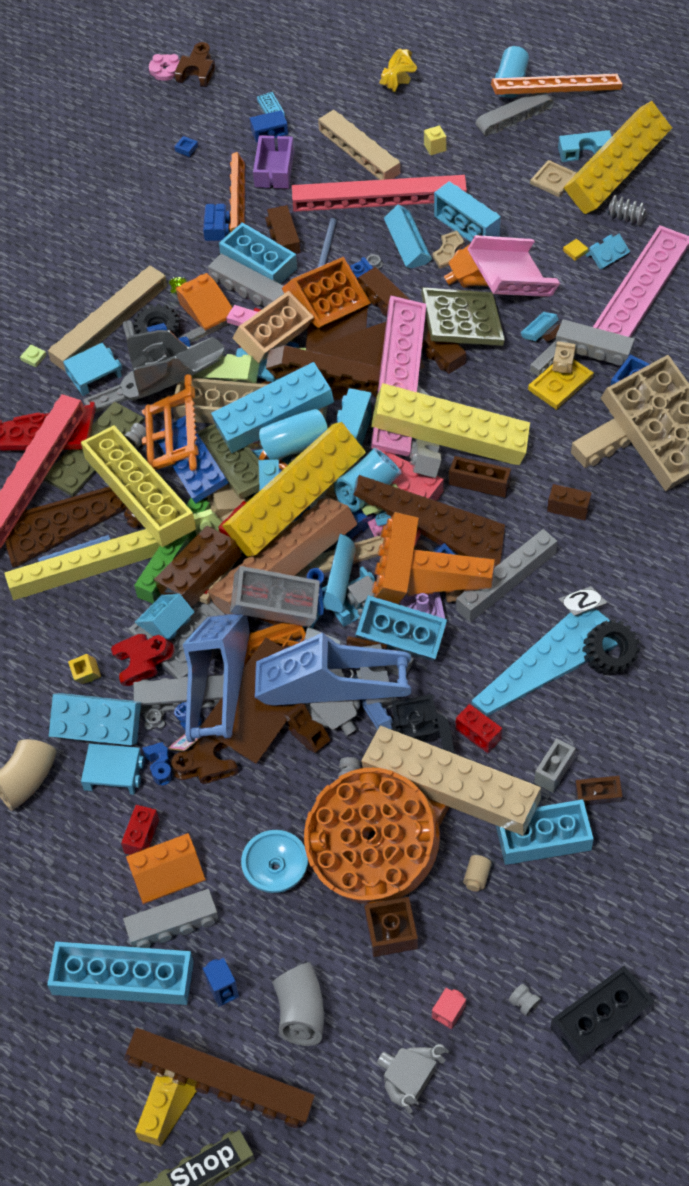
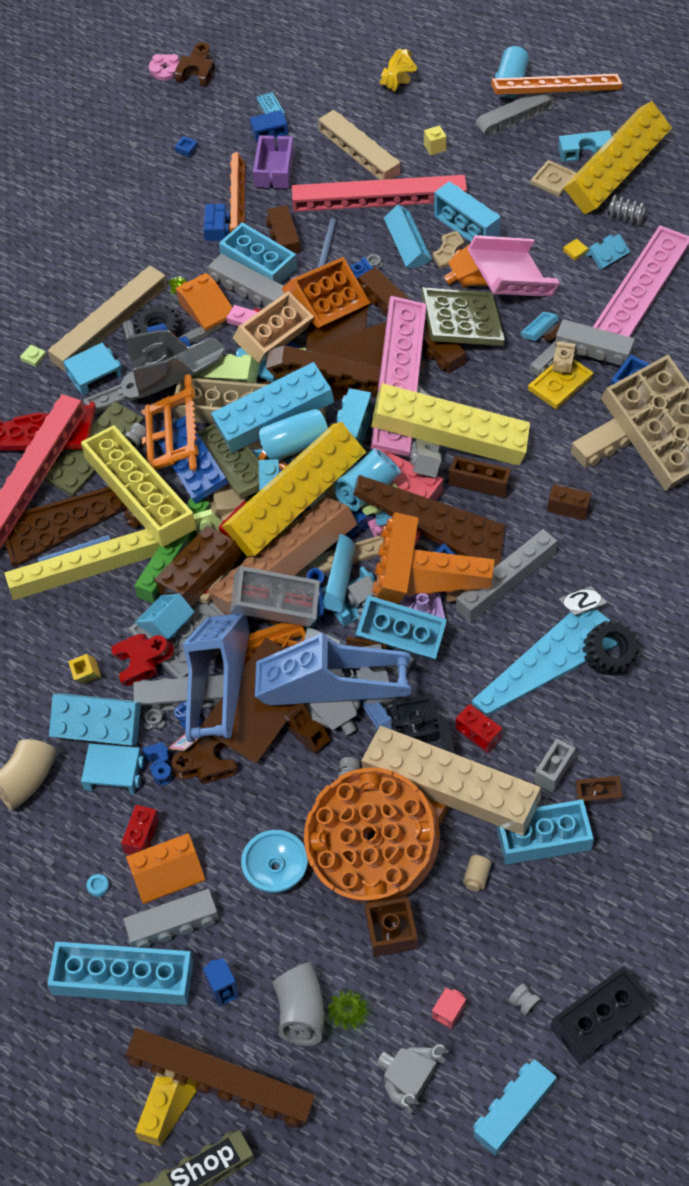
none -> medium azure tile [86,874,109,897]
none -> clear neon green gear [328,989,367,1030]
none -> medium azure brick [473,1059,557,1156]

